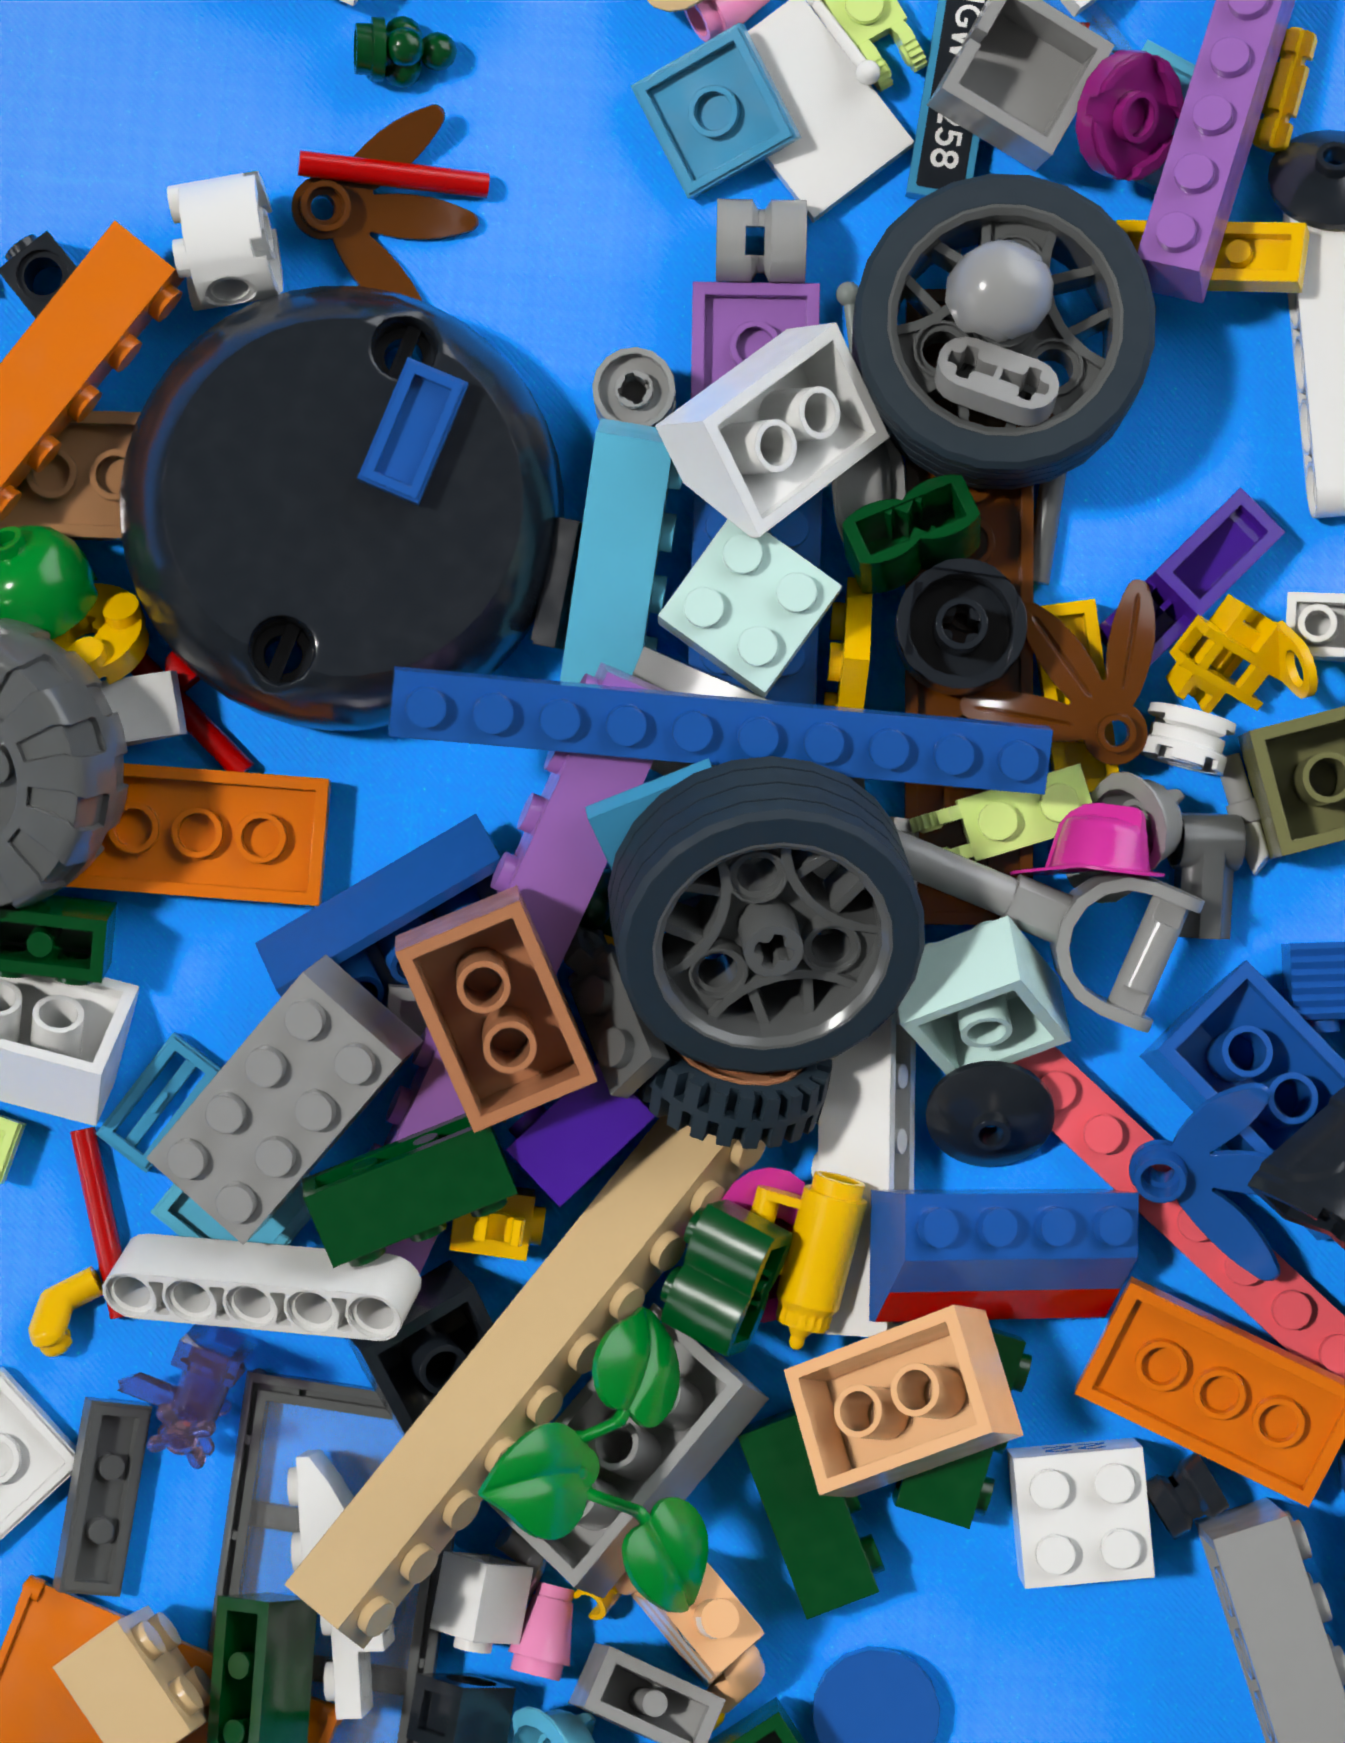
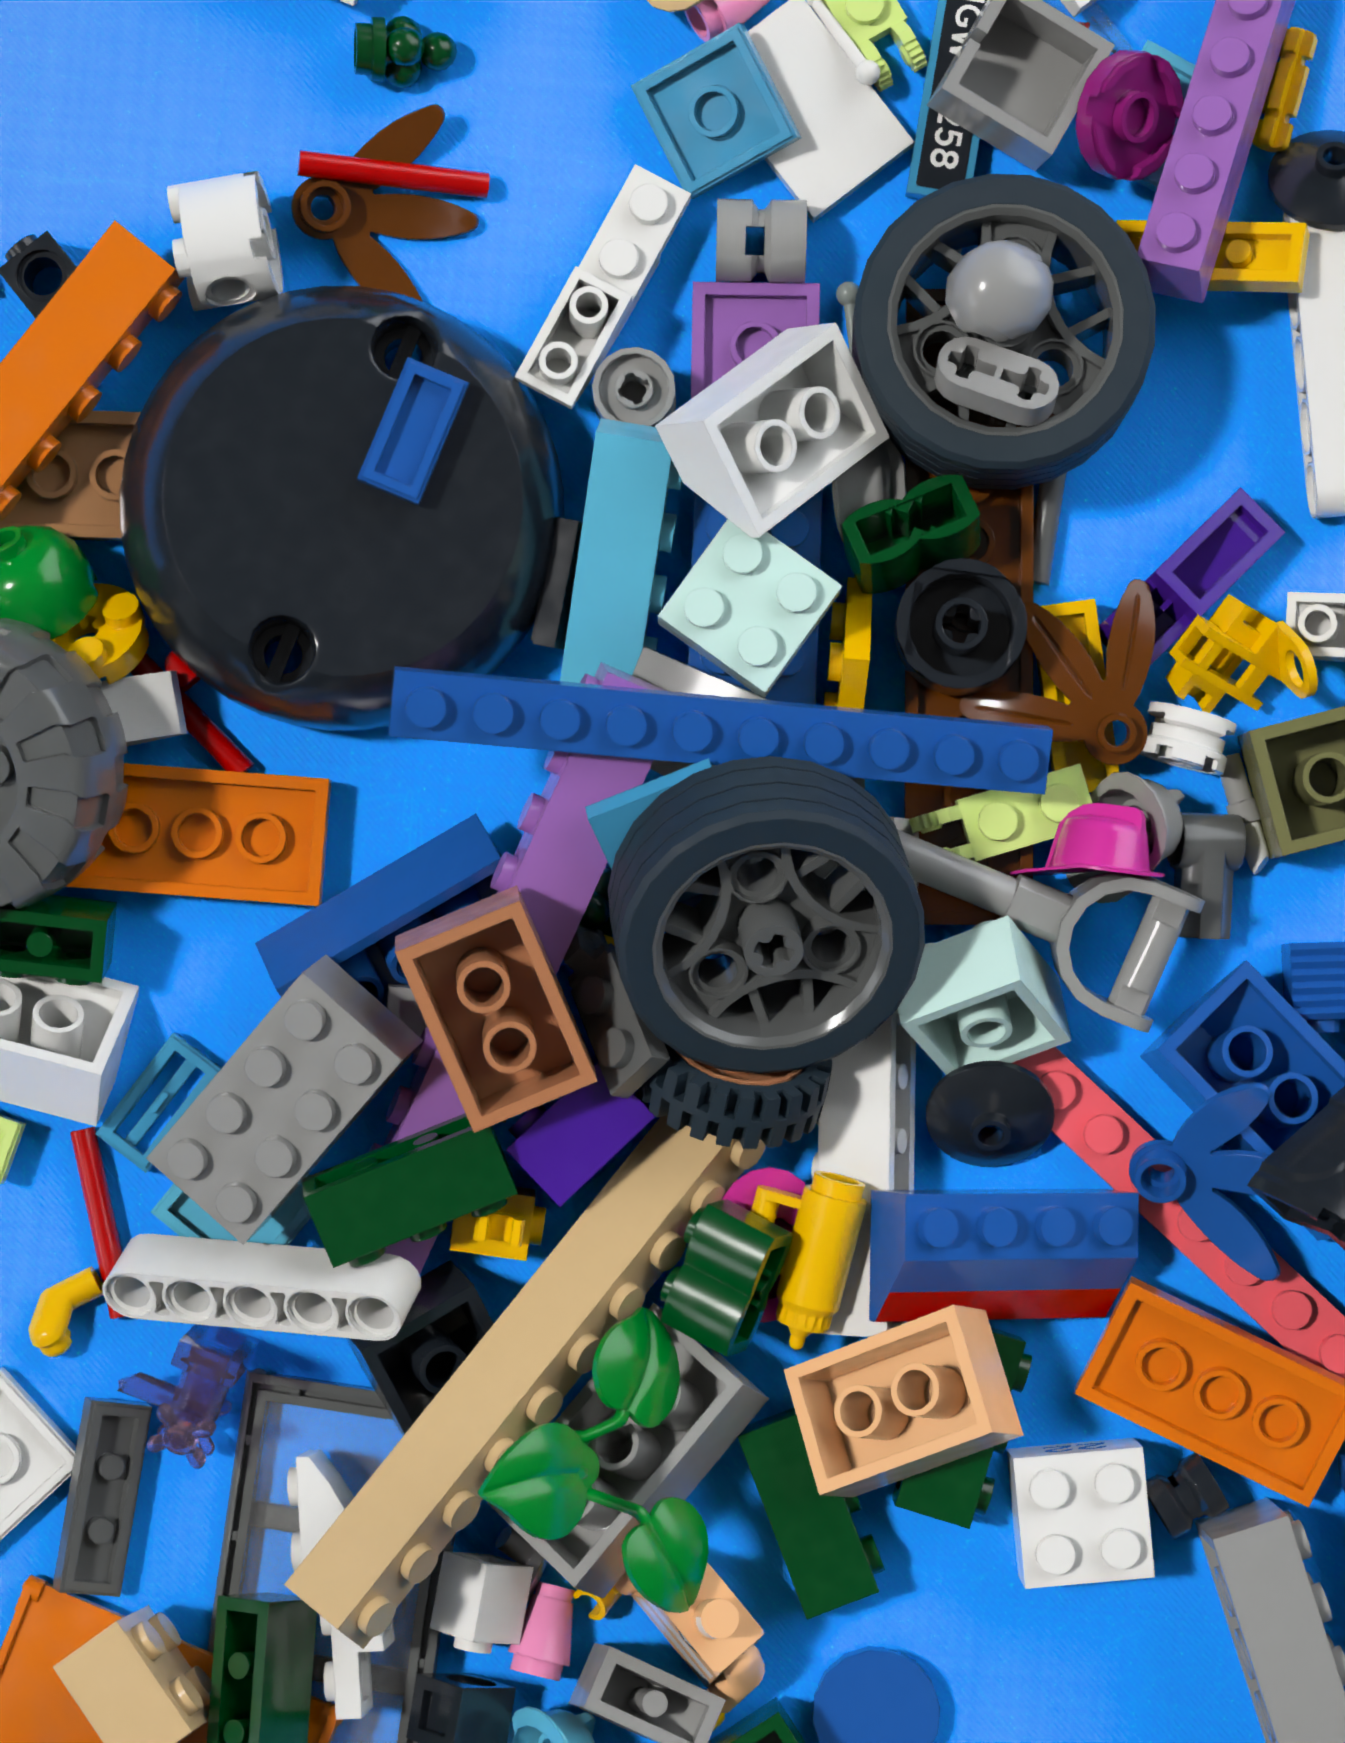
none -> white slope [515,164,691,410]

